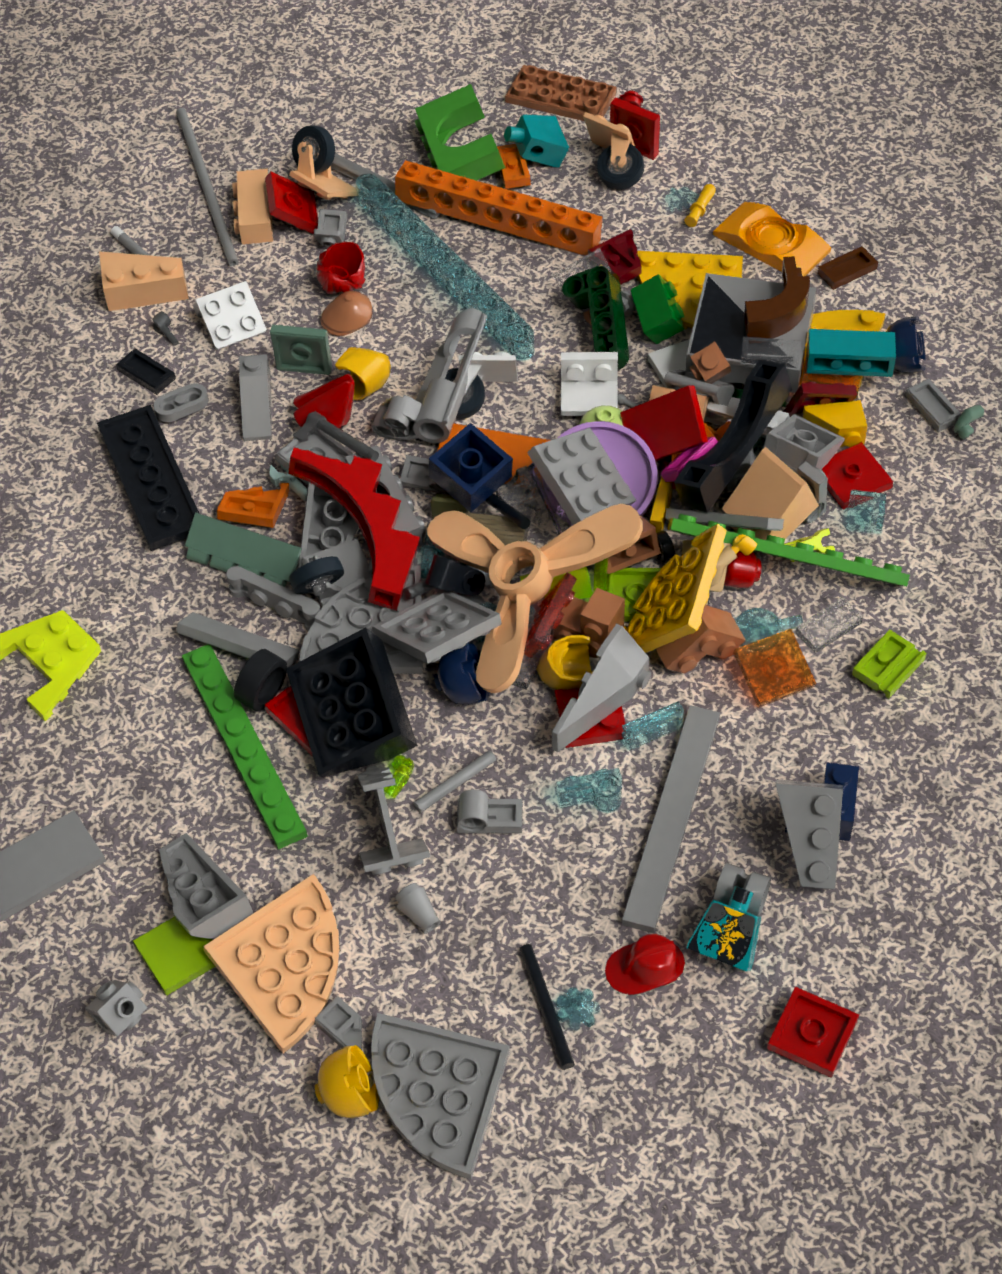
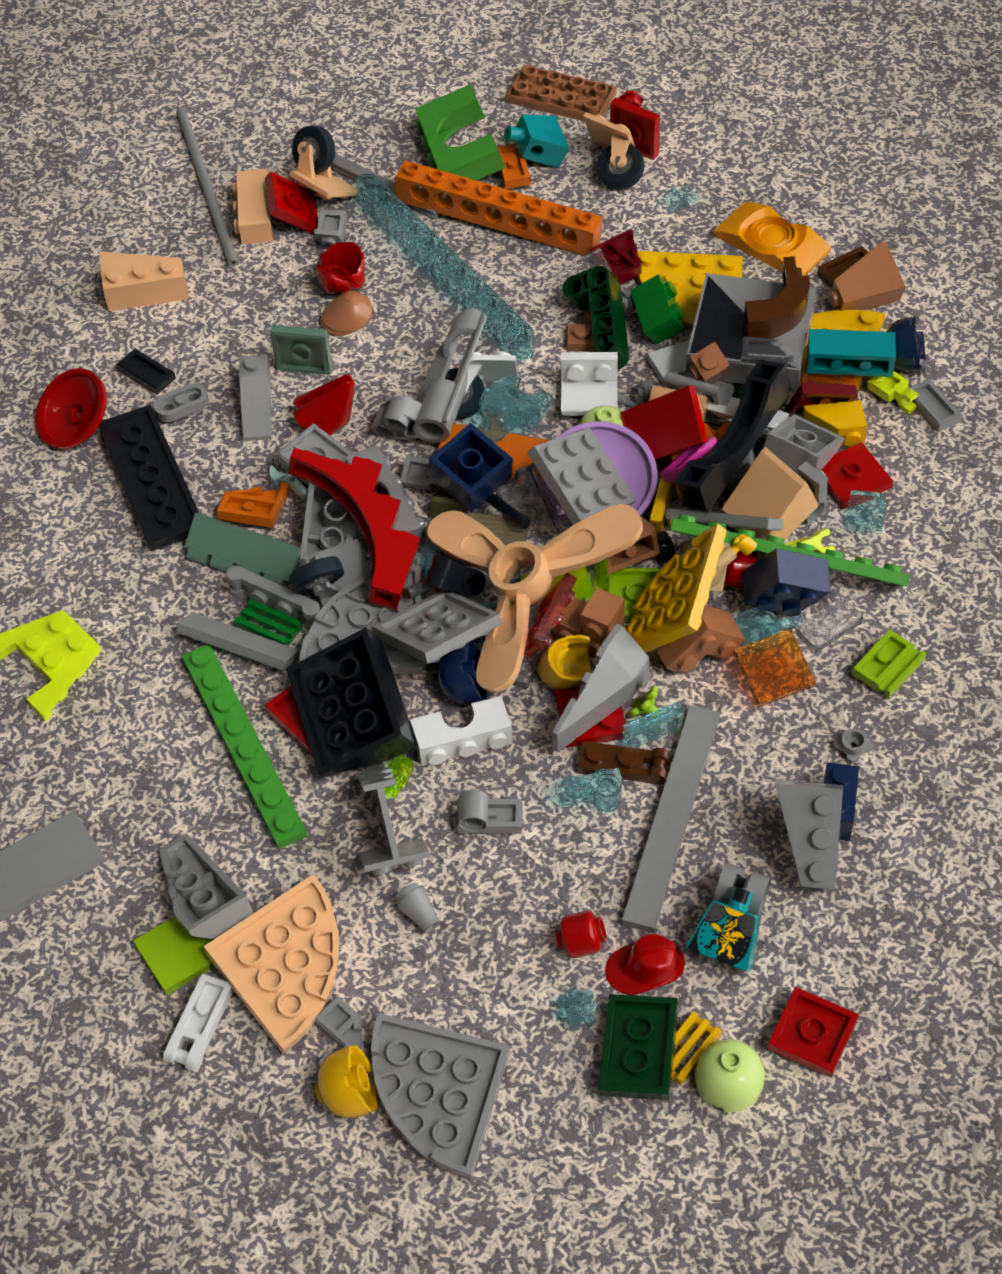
light grey brick [85,980,148,1037] -> none
light grey bar [111,226,149,255] -> none
dark grey hand [152,311,179,346] -> none
white bracket [193,281,266,350] -> none
black tyre [234,649,287,711] -> none
dark grey piece [293,411,379,462] -> none
yellow piece [335,347,391,401] -> none
light grey bar [413,750,496,813] -> none
black bar [519,944,575,1070] -> none
yellow piece [684,184,716,227] -> none
sand green arm [954,405,984,440] -> none
none -> red dish [35,368,107,449]
none -> white plate [163,974,234,1072]
none -> green tile [234,599,302,646]
none -> white arch [410,696,513,766]
none -> clear light blue piece [478,374,553,442]
none -> red head [555,910,607,958]
none -> nougat plate [567,324,595,352]
none -> reddish brown plate [577,741,670,785]
none -> dark green plate [598,994,679,1100]
none -> lime plant [627,684,662,721]
none -> light grey plate [636,378,654,403]
none -> yellow tile [672,1011,722,1086]
none -> yellowish green cylinder [695,1039,765,1113]
none -> dark blue piece [742,548,831,616]
none -> nougat slope [828,241,906,311]
none -> light grey plate [834,729,873,762]
none -> neon yellow plate [868,371,918,414]

